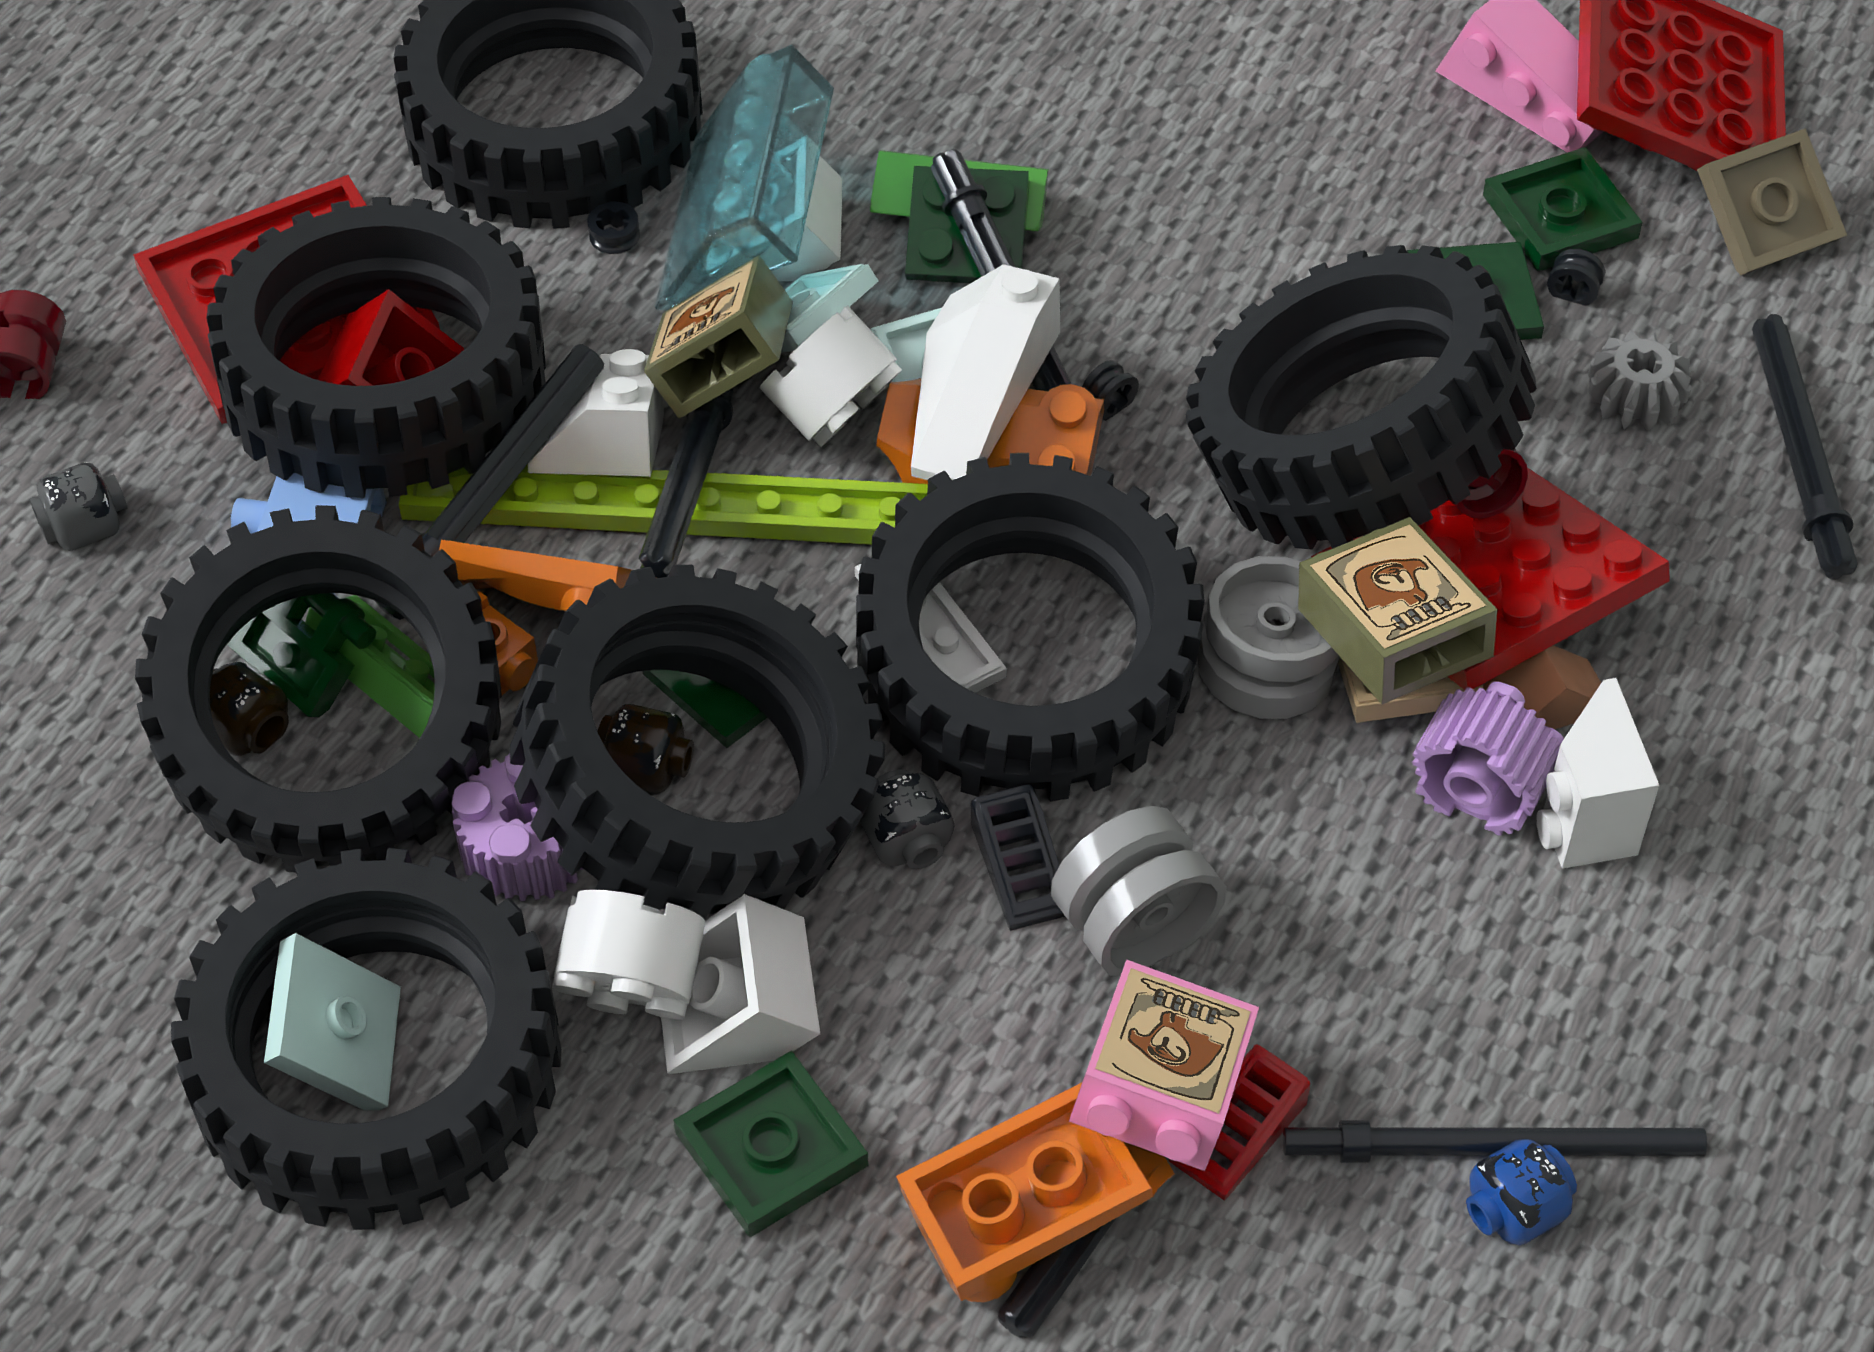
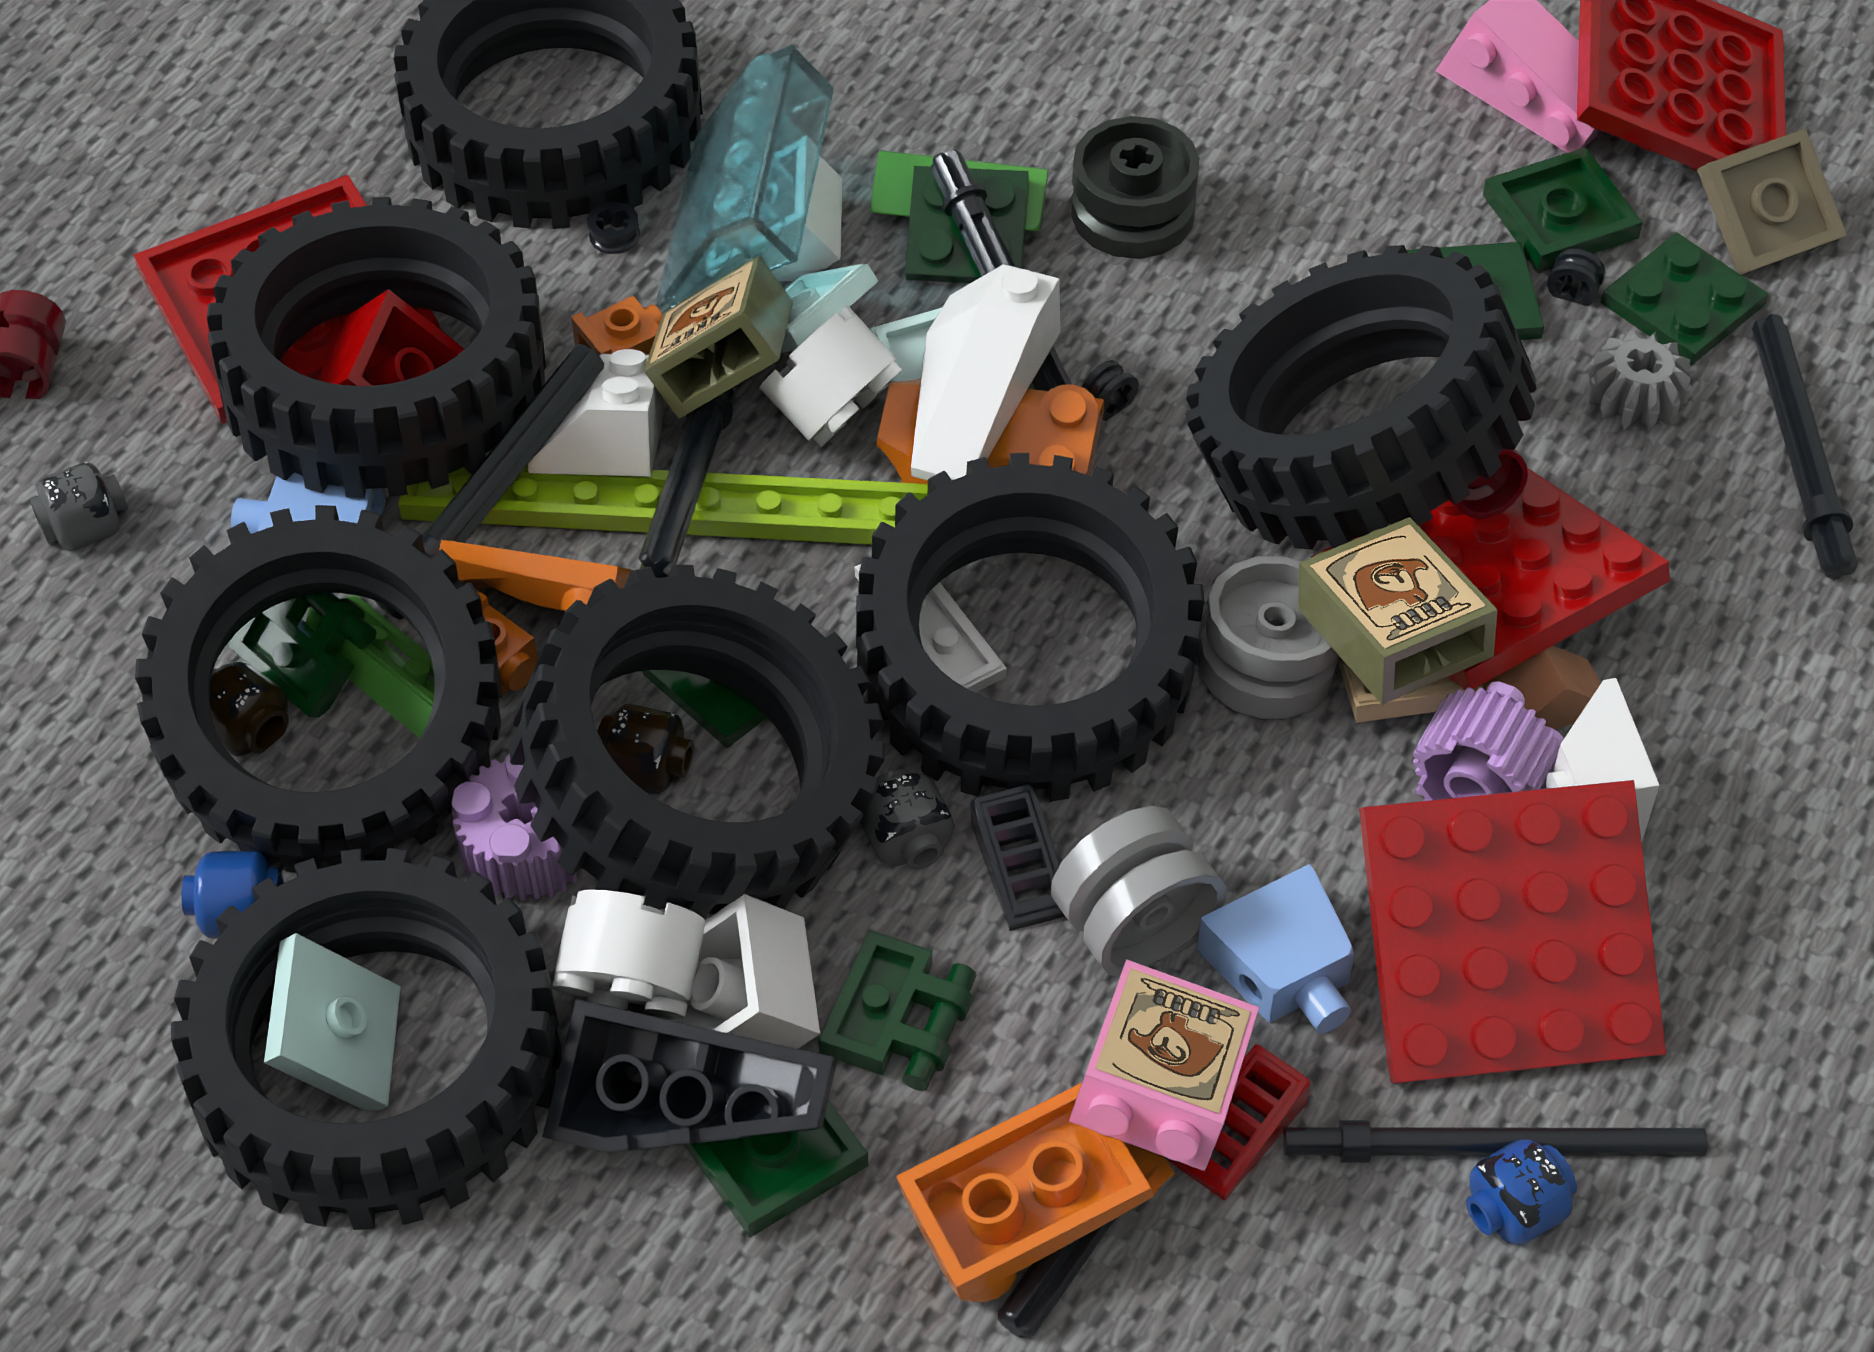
none -> blue head [181,851,284,939]
none -> black wedge [542,999,838,1153]
none -> orange brick [571,295,662,356]
none -> dark green plate [818,930,977,1091]
none -> pearl dark grey wheel [1071,116,1200,259]
none -> light blue torso [1197,864,1354,1034]
none -> red plate [1359,780,1666,1083]
none -> dark green plate [1600,232,1768,365]

